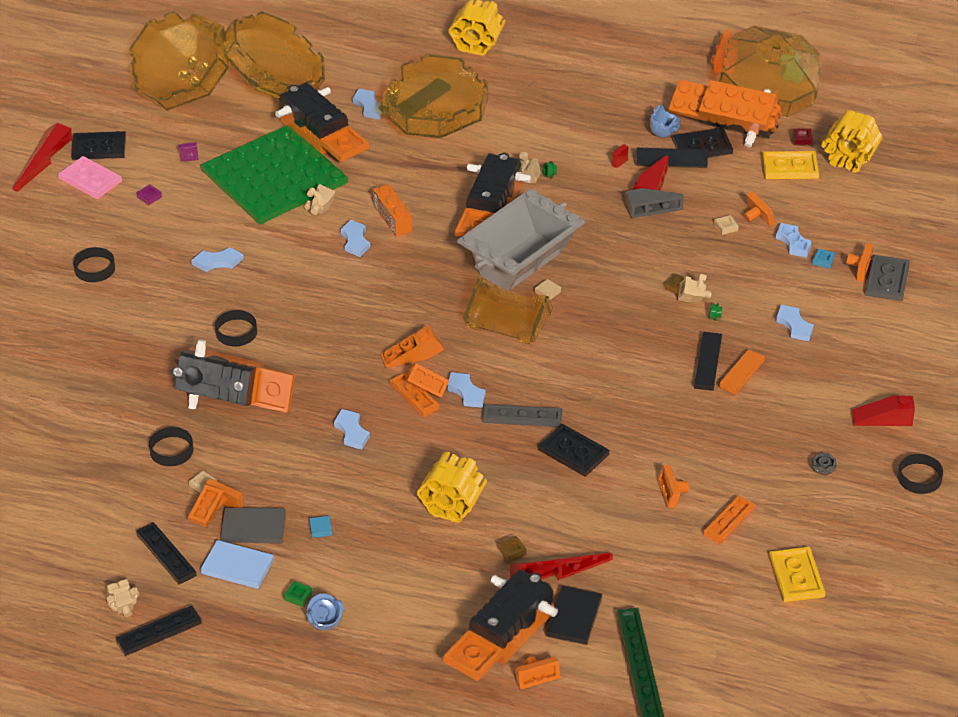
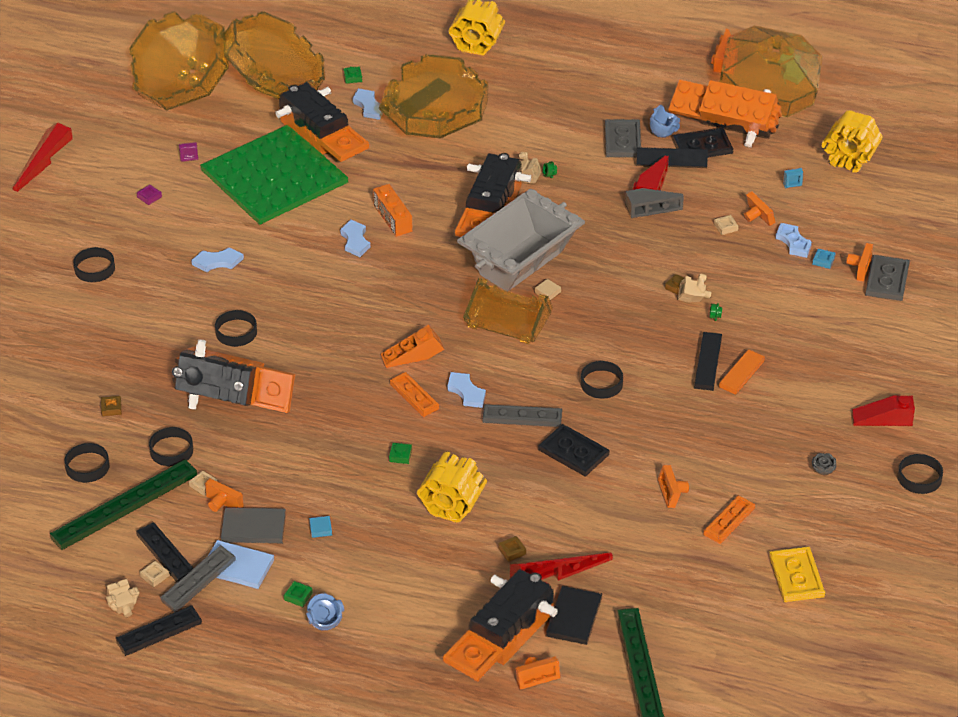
bright pink tile [58,156,122,199] -> none
black tile [71,131,126,160] -> none
orange tile [188,484,225,527] -> none
tan piece [304,184,336,215] -> none
light blue tile [334,409,370,450] -> none
orange tile [406,363,449,398] -> none
red tile [612,144,629,168] -> none
yellow tile [762,151,819,179] -> none
light blue tile [777,305,814,341] -> none
dark red plate [793,128,813,146] -> none
none -> dark green plate [50,459,197,550]
none -> black tyre [64,443,110,483]
none -> pearl gold plate [101,396,122,417]
none -> tan tile [140,561,170,587]
none -> dark grey tile [160,545,236,612]
none -> green plate [343,66,362,84]
none -> green plate [389,443,412,464]
none -> black tyre [581,361,623,399]
none -> dark grey tile [605,119,641,157]
none -> dark azure tile [783,168,803,188]

